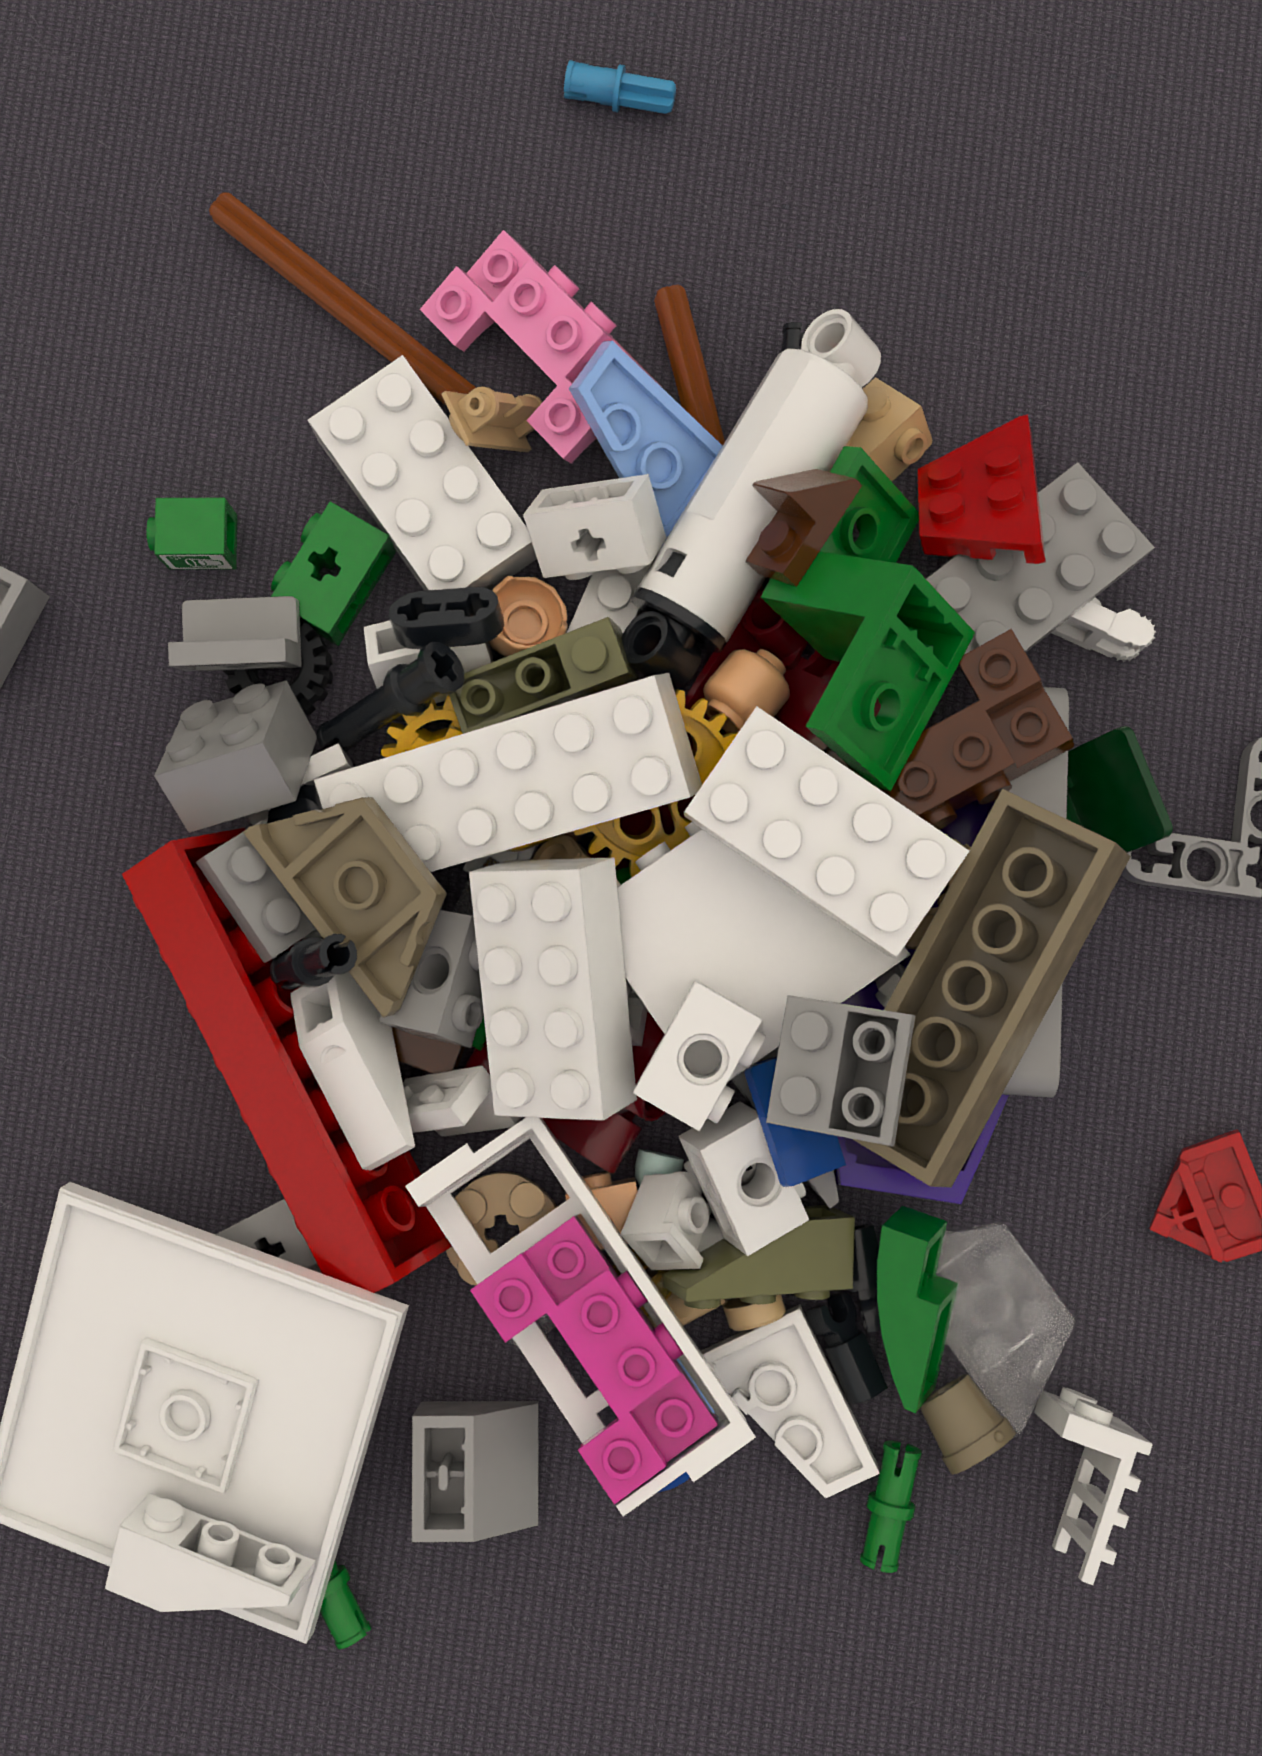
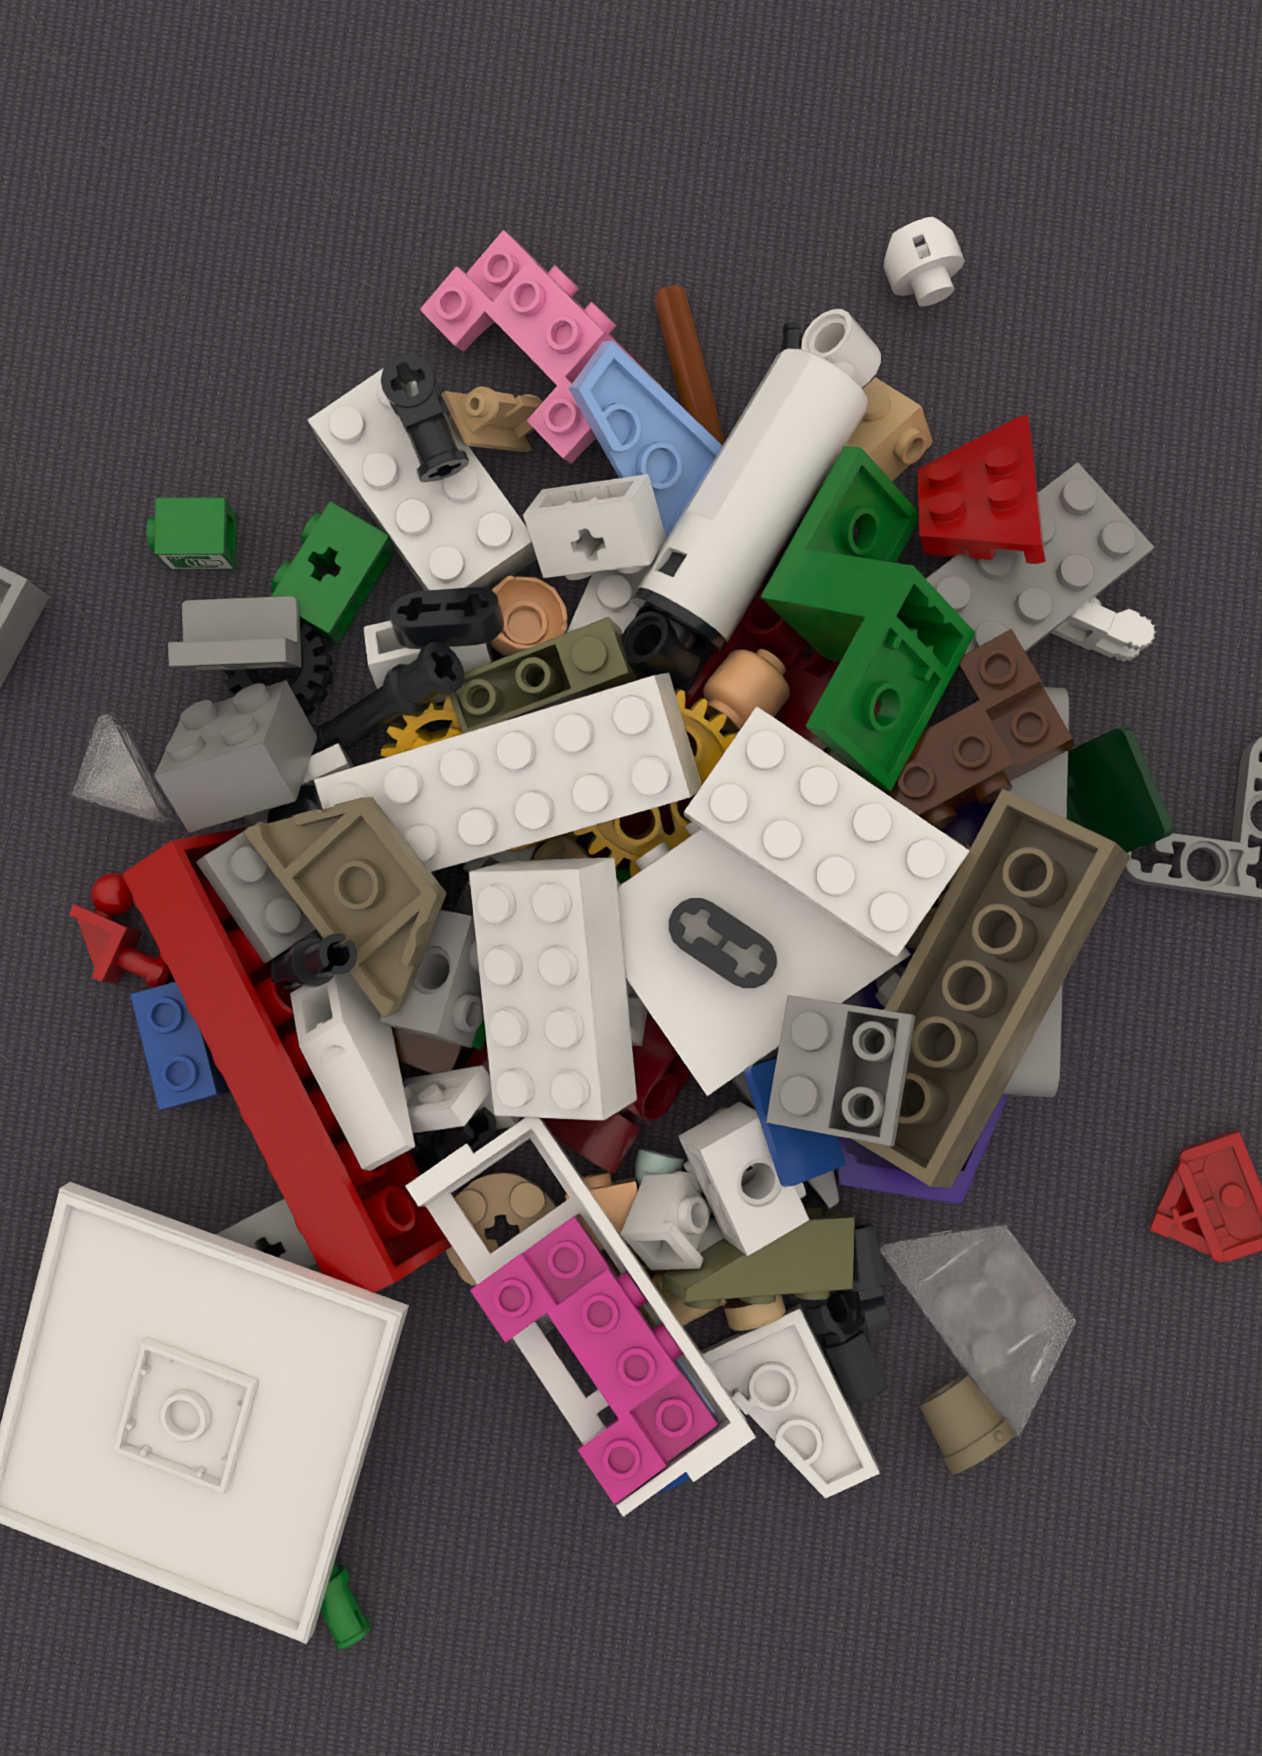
white slope [105,1493,315,1612] -> none
dark orange axle [209,192,476,406] -> none
light grey slope [412,1401,539,1542] -> none
dark azure axle [564,60,676,114] -> none
white brick [633,981,766,1131] -> none
reddish brown slope [745,469,862,587] -> none
green pin [860,1440,922,1573] -> none
green slope [877,1206,958,1413] -> none
white plate [1034,1387,1153,1585] -> none
none -> red piece [69,873,173,988]
none -> clear slope [71,712,175,827]
none -> blue brick [130,982,231,1110]
none -> black connector [381,353,469,483]
none -> black axle [414,1107,496,1174]
none -> black beam [669,898,777,988]
none -> white piece [883,217,965,306]

